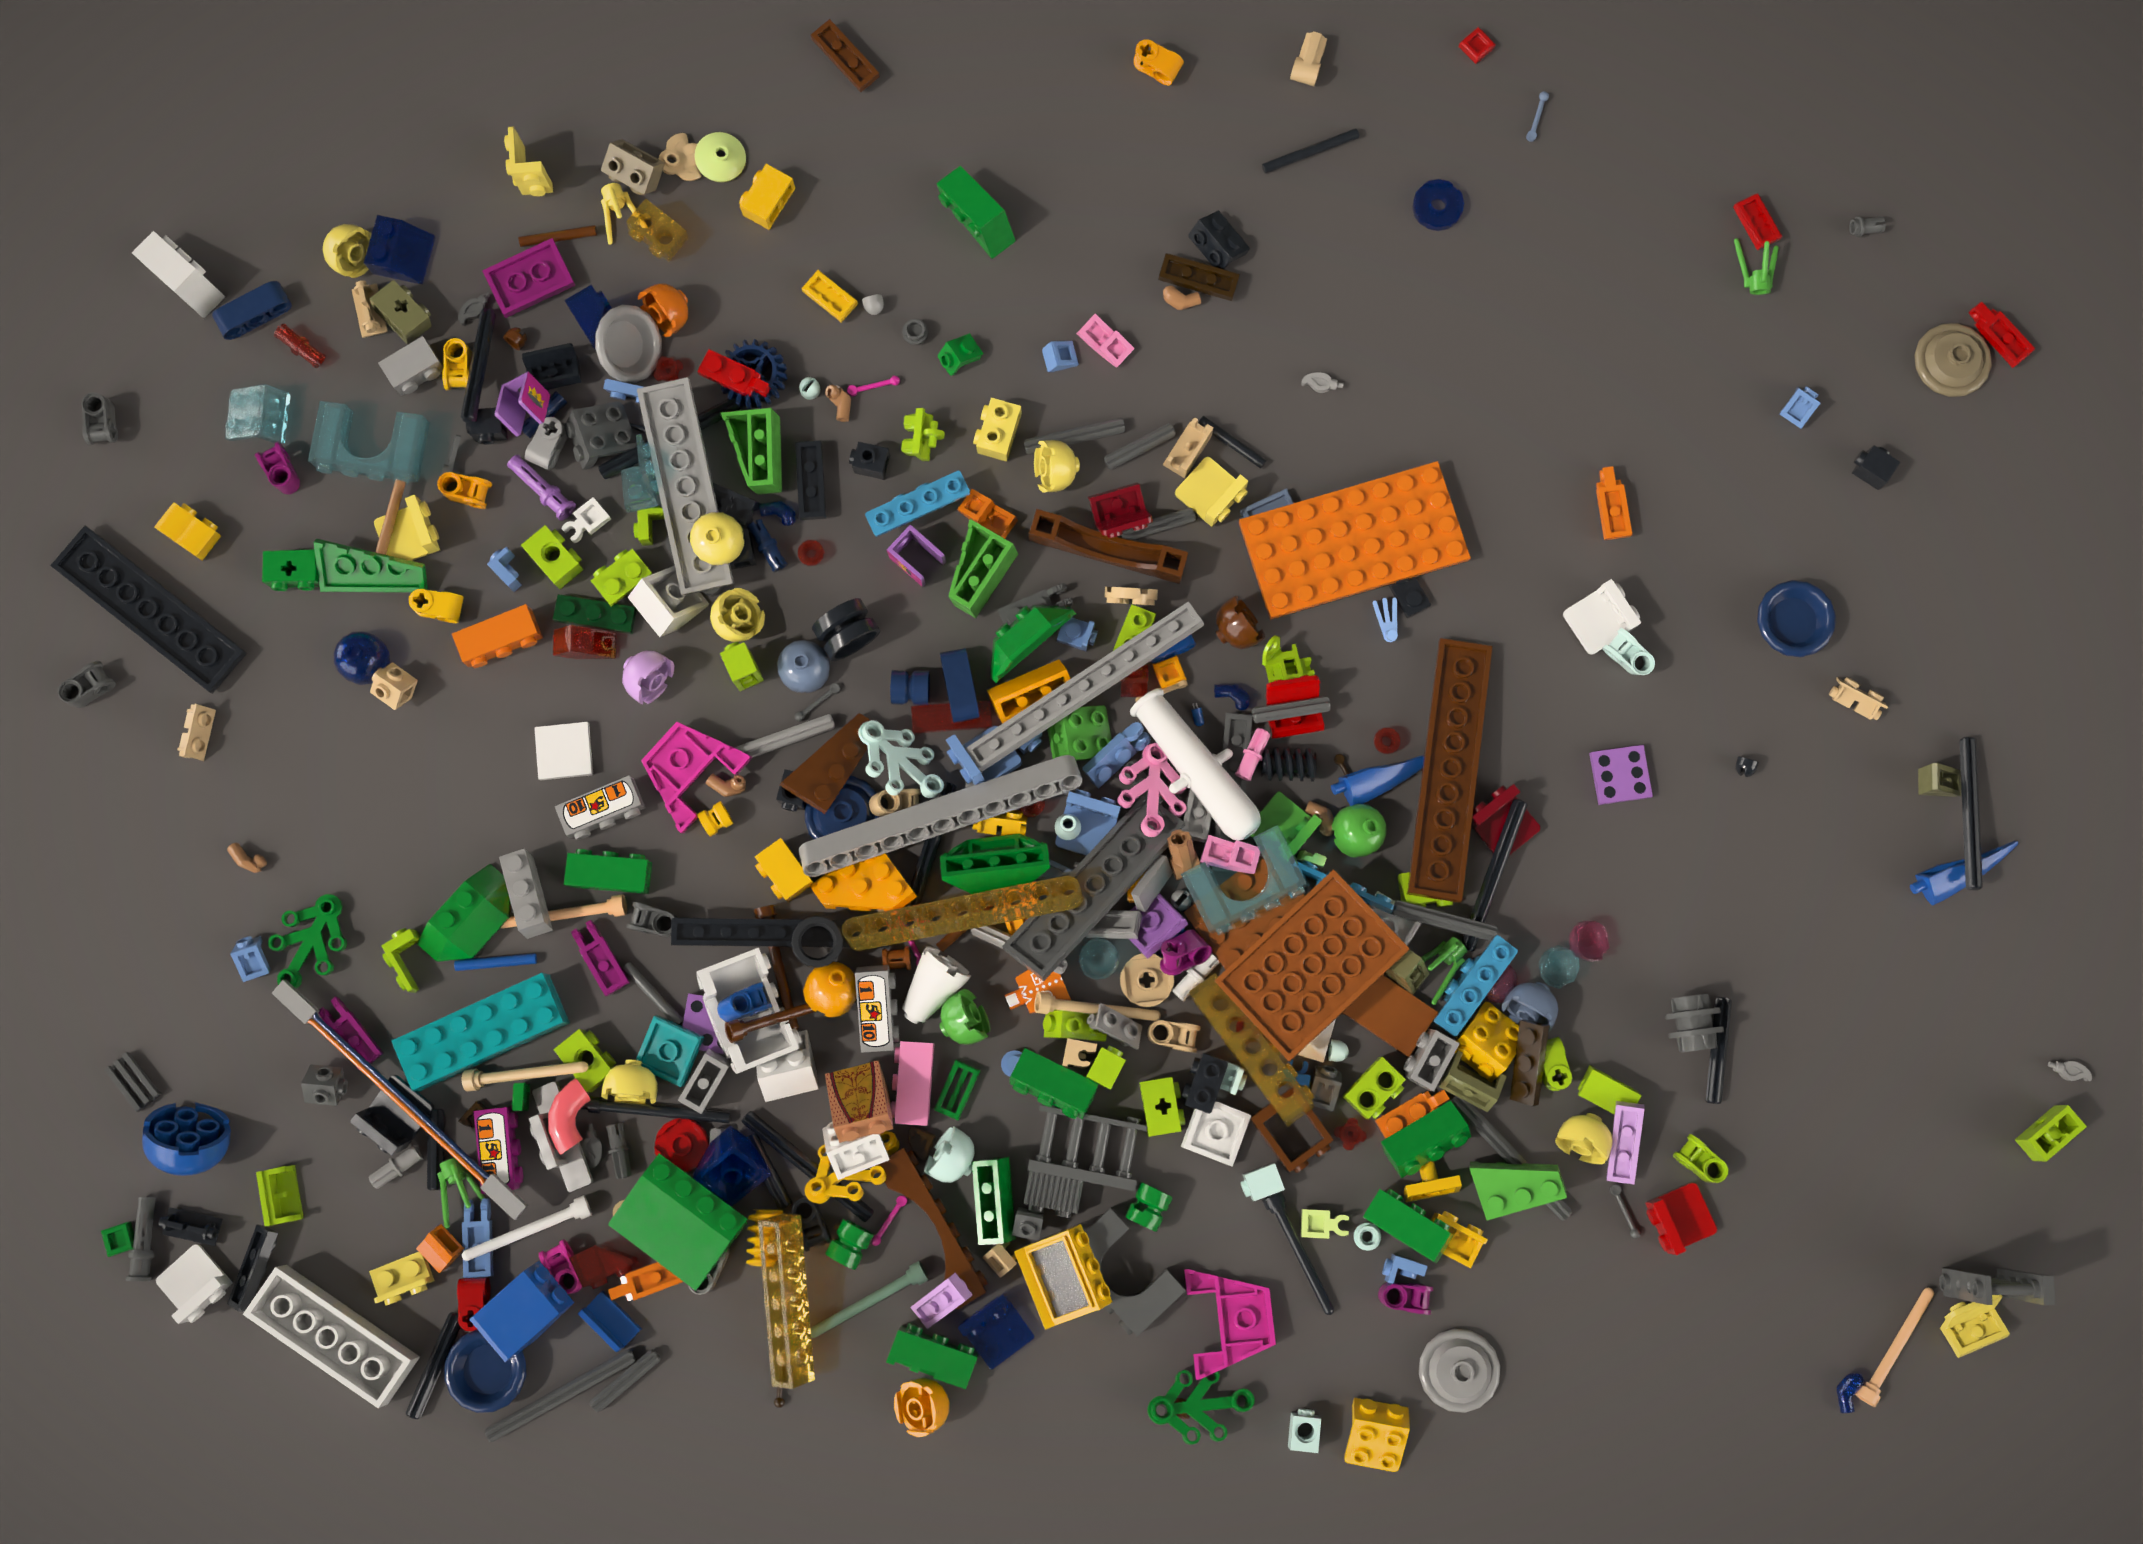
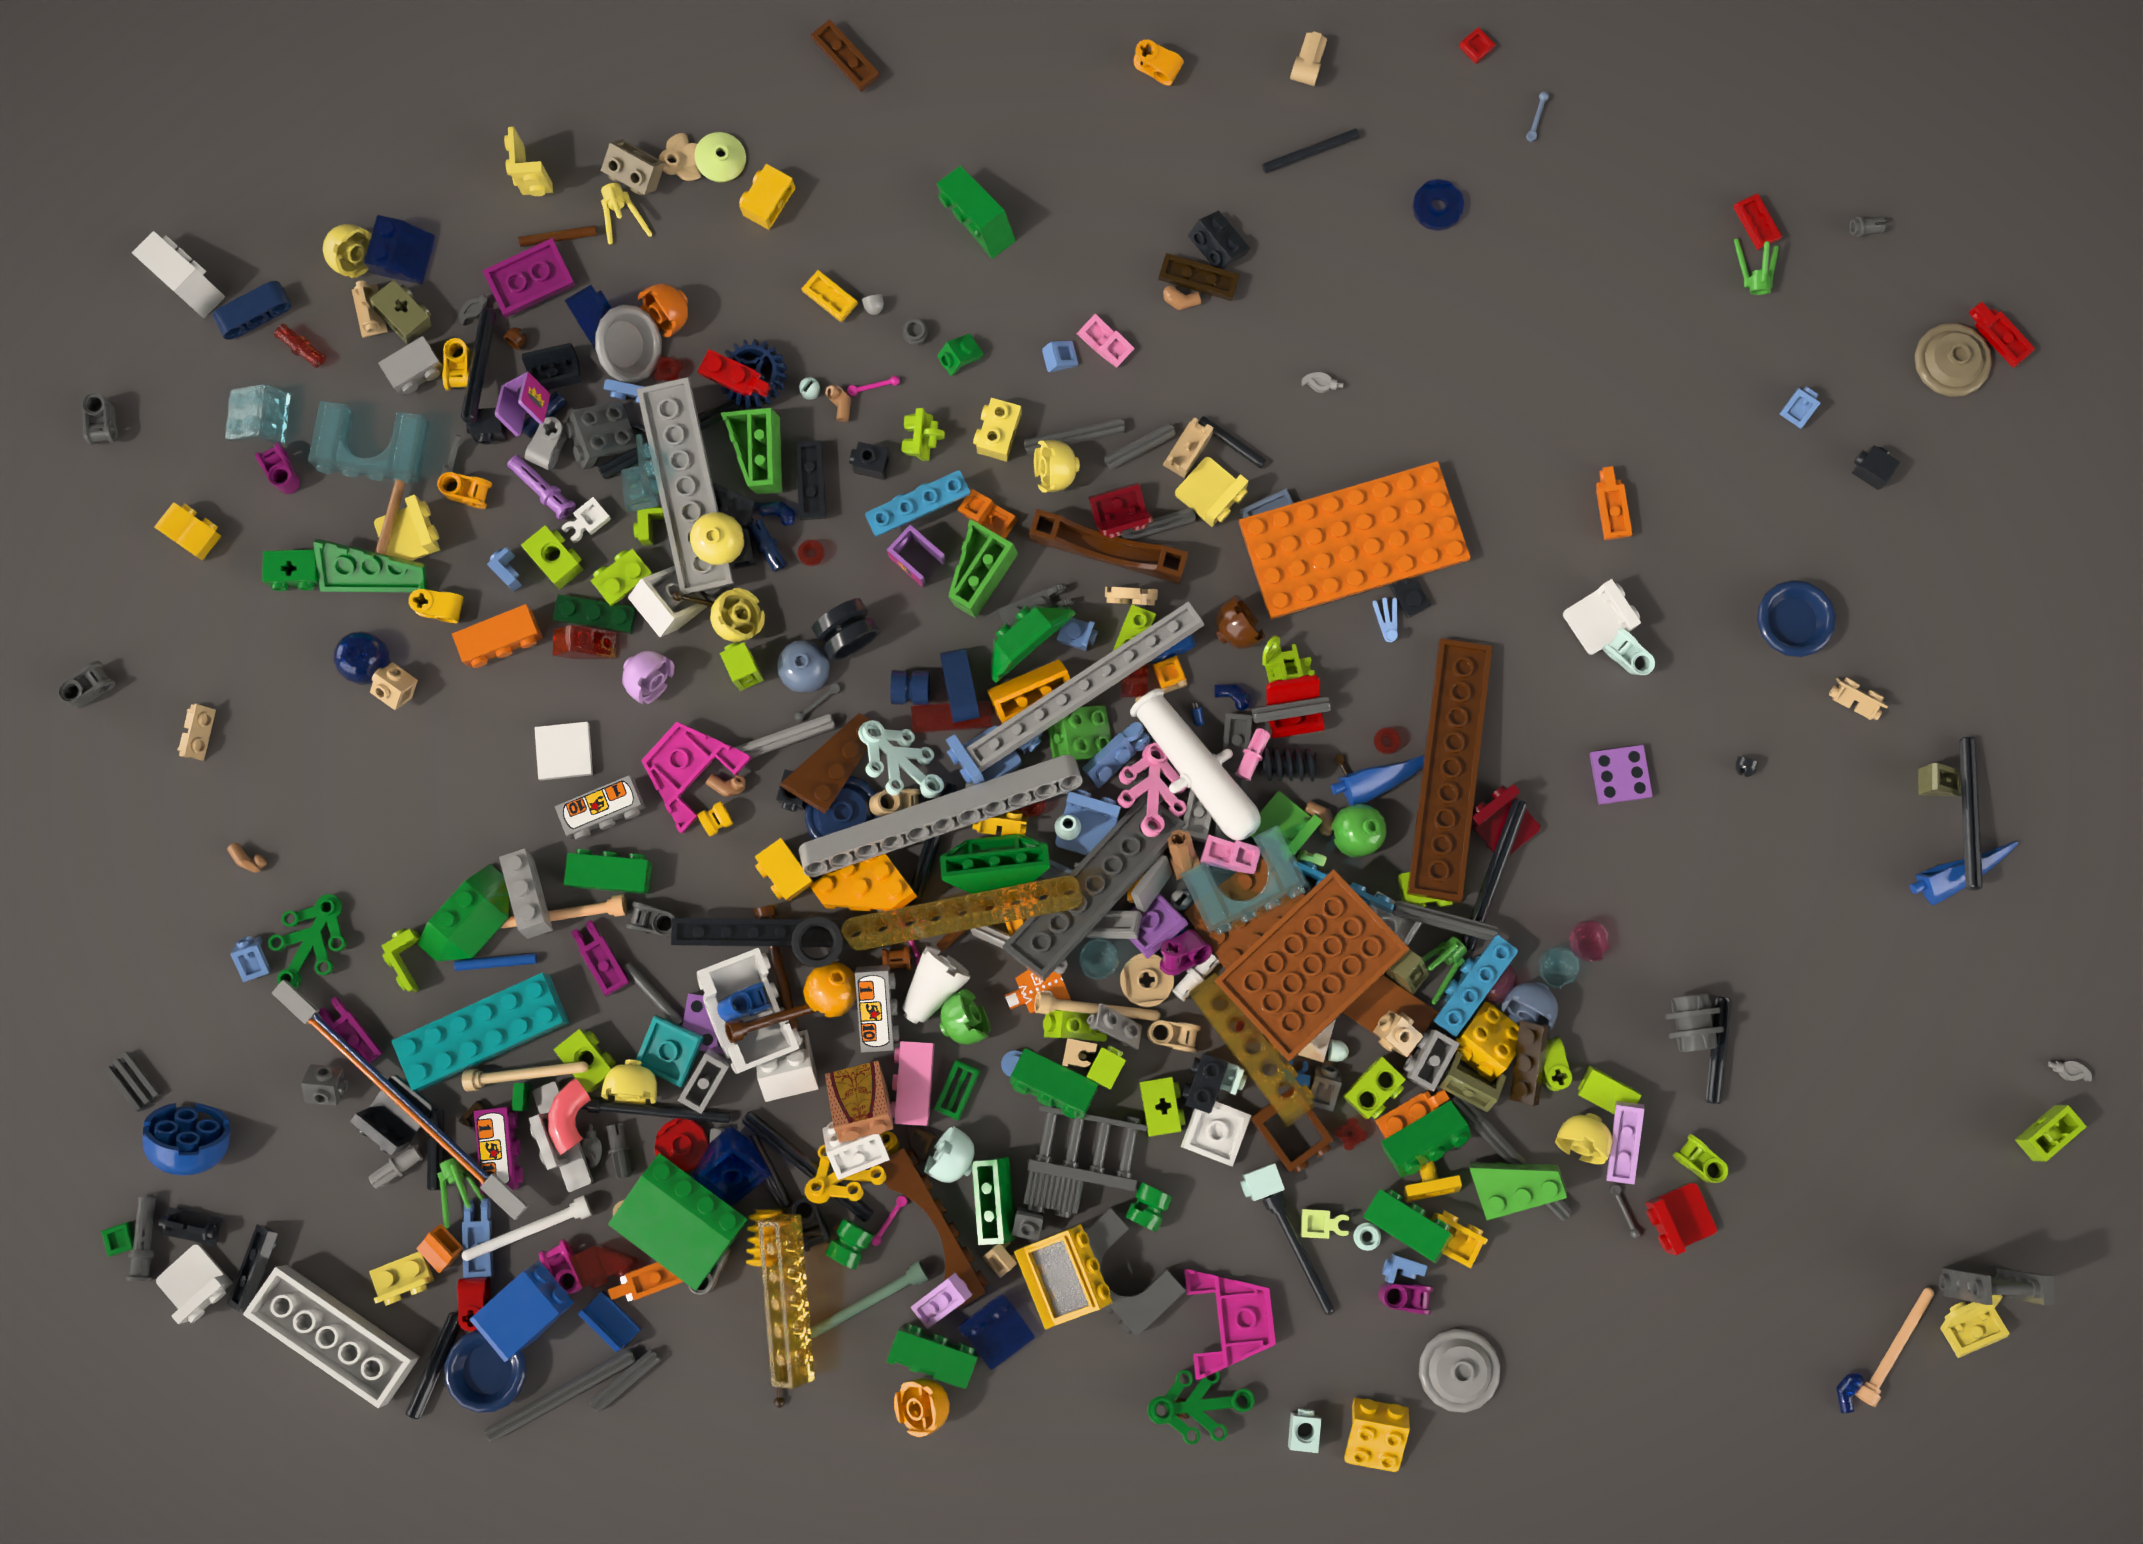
black plate [50,525,247,694] -> none
lime hinge [256,1165,304,1227] -> none
clear yellow brick [626,199,688,261] -> none
none -> dark brown hinge [672,591,715,606]
none -> tan brick [1373,1010,1423,1057]

